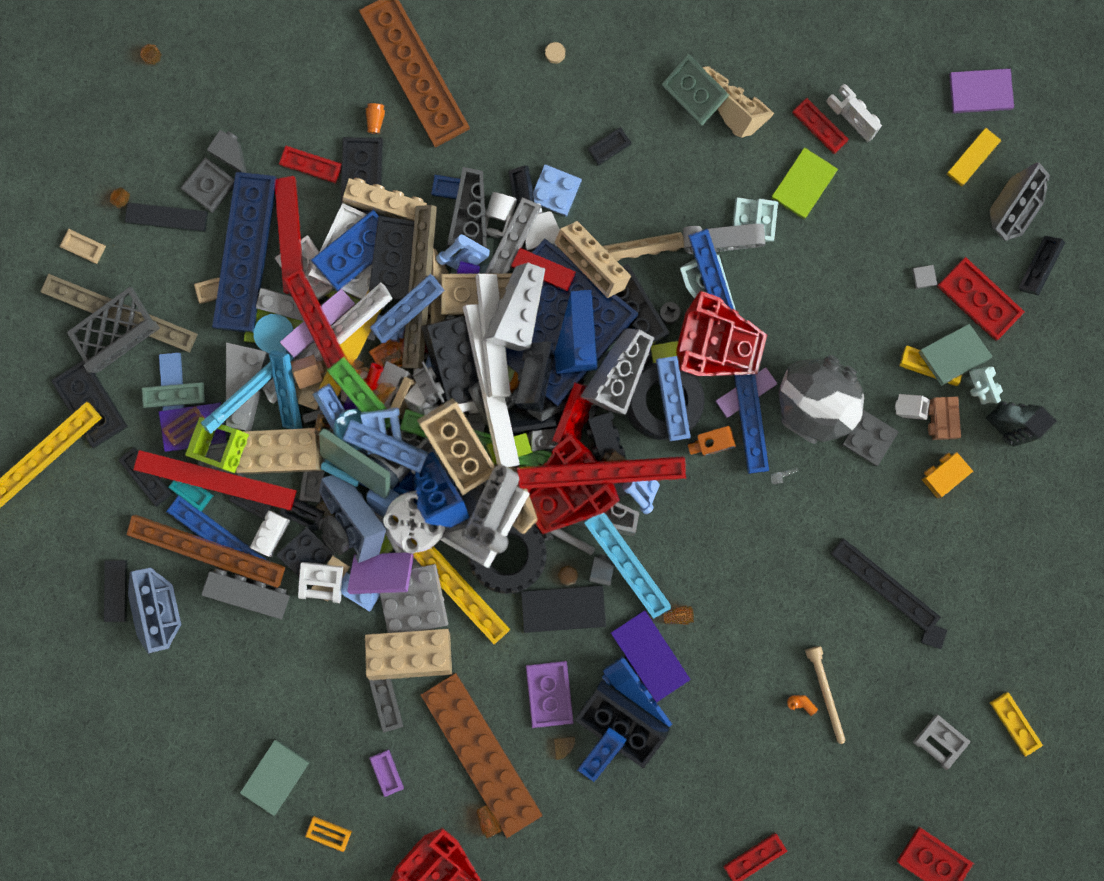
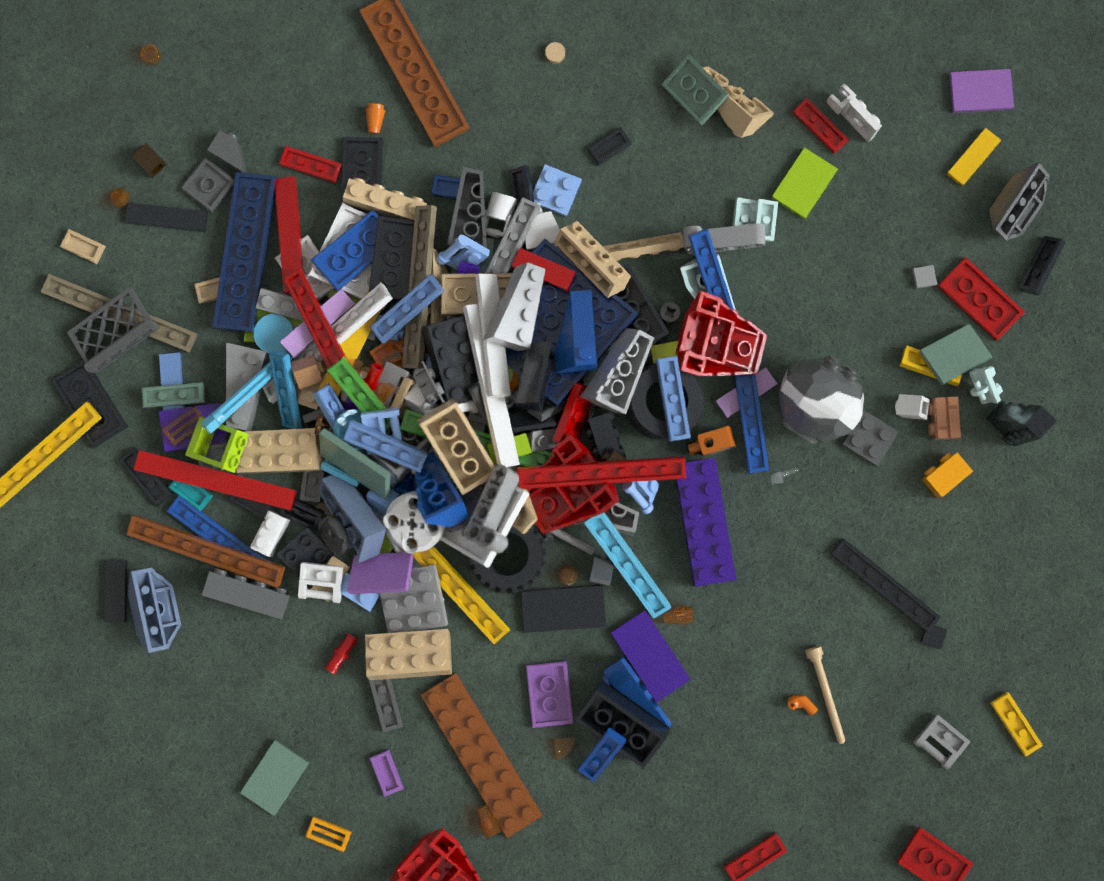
none -> dark brown brick [132,143,167,178]
none -> red pin [324,633,358,674]
none -> dark purple brick [675,458,736,587]

